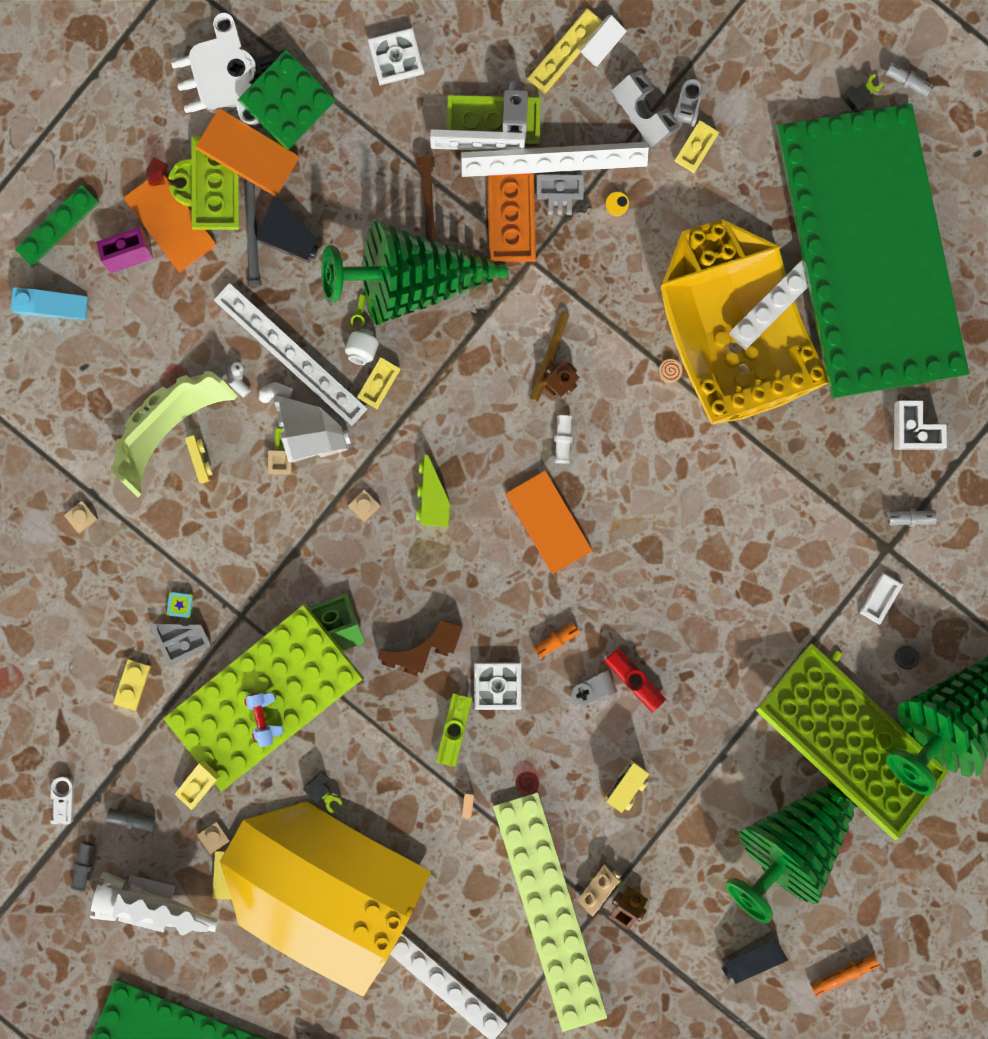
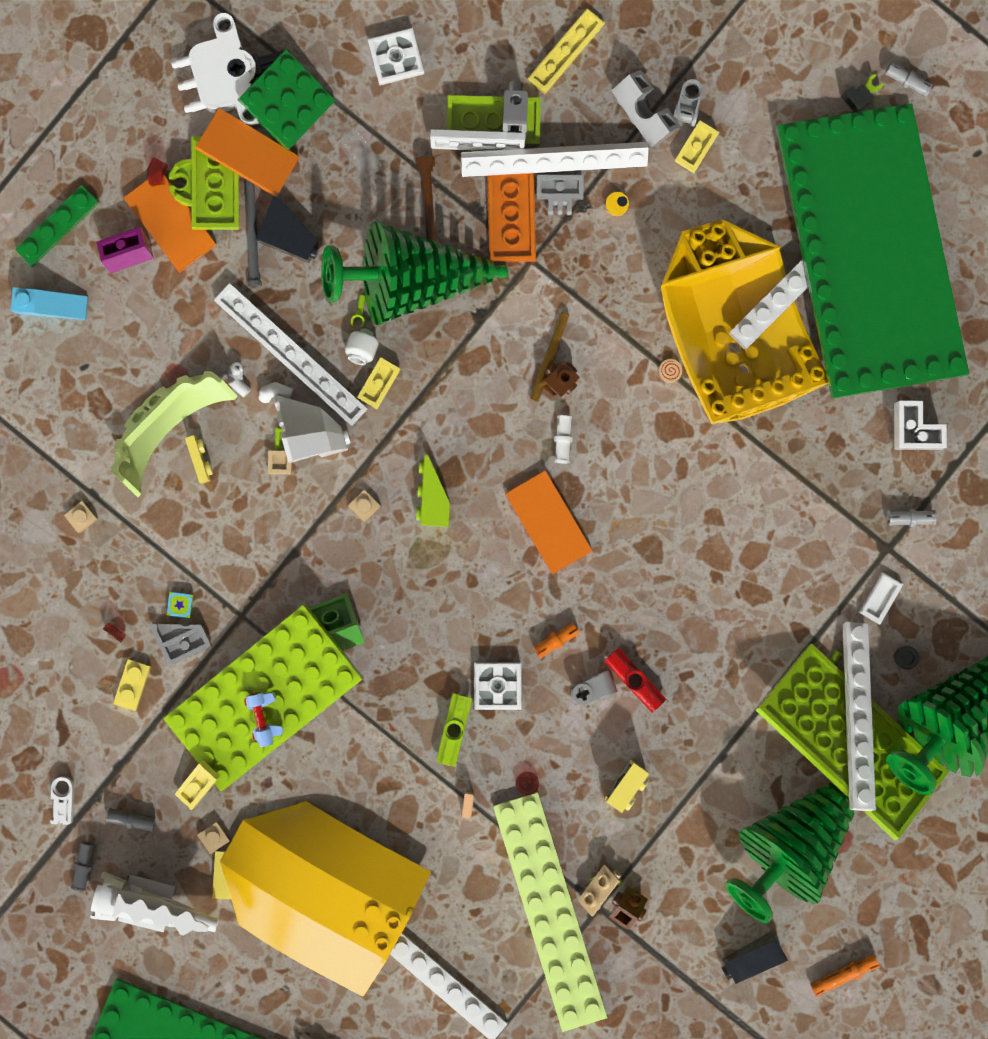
pearl dark grey piece [303,771,342,813] -> none
reddish brown arch [378,619,463,676] -> none
white tile [579,15,626,66] -> none
none -> clear red tile [103,623,126,643]
none -> white plate [843,622,876,811]

